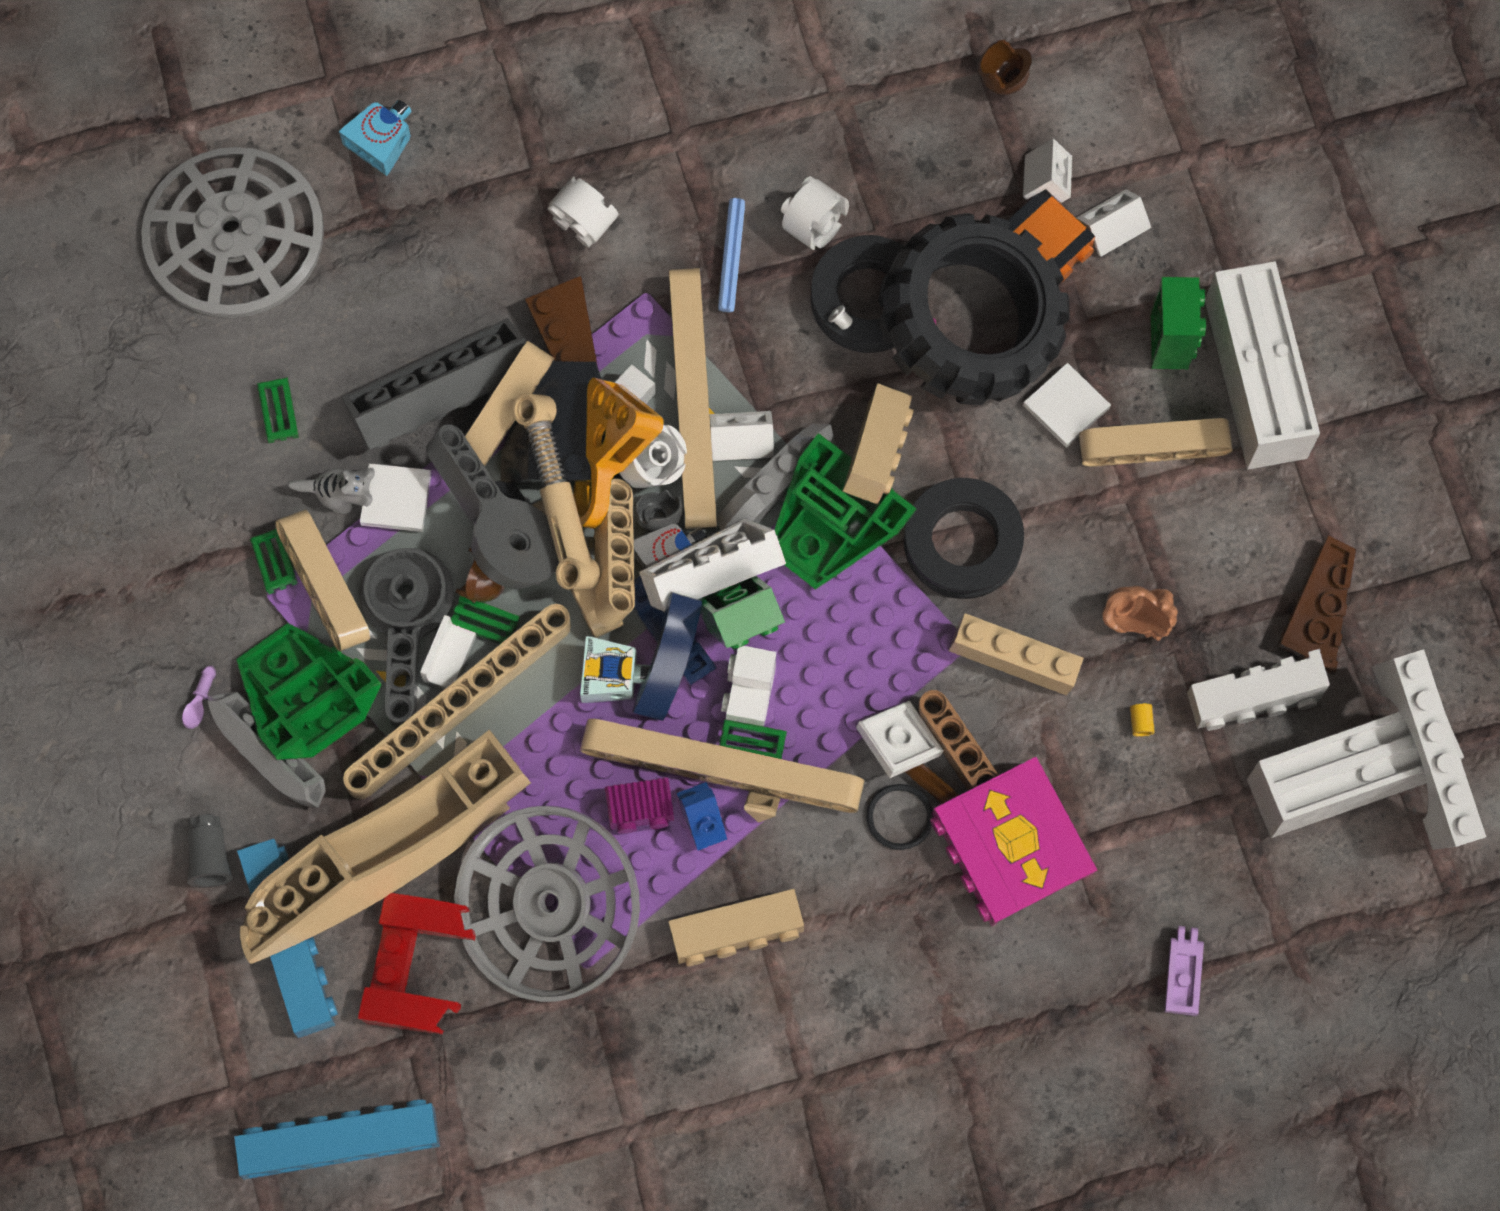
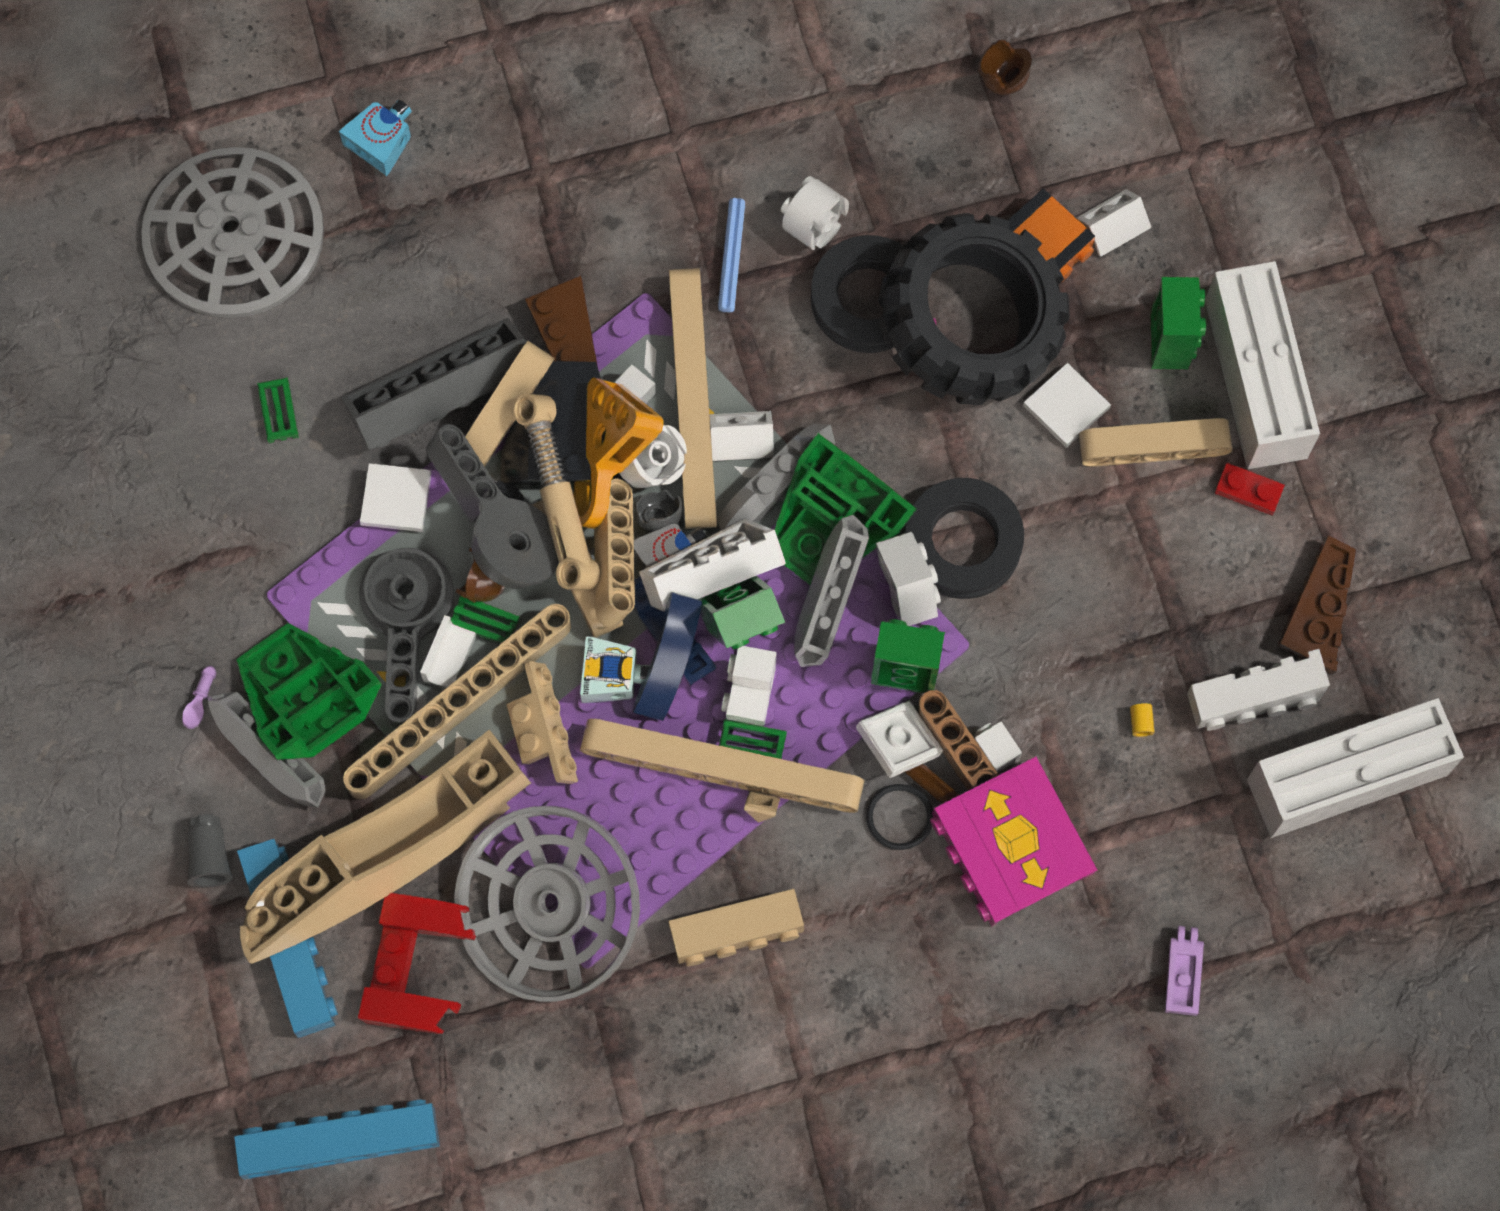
green tile [250,529,298,595] -> none
tan beam [275,510,370,651] -> none
light grey animal [288,468,375,514] -> none
white brick [547,176,619,248] -> none
magenta brick [605,777,674,834] -> none
blue brick [676,782,727,851] -> none
white piece [828,305,853,330] -> none
tan brick [843,383,914,504] -> none
tan brick [949,613,1084,695] -> none
white panel [1023,138,1072,203] -> none
nougat hair [1102,586,1178,641] -> none
white arch [1372,649,1486,850] -> none
none -> tan bracket [506,661,578,784]
none -> light grey brick [794,515,869,667]
none -> green brick [871,619,945,693]
none -> white brick [876,532,941,626]
none -> white brick [974,722,1022,774]
none -> red plate [1215,463,1285,516]

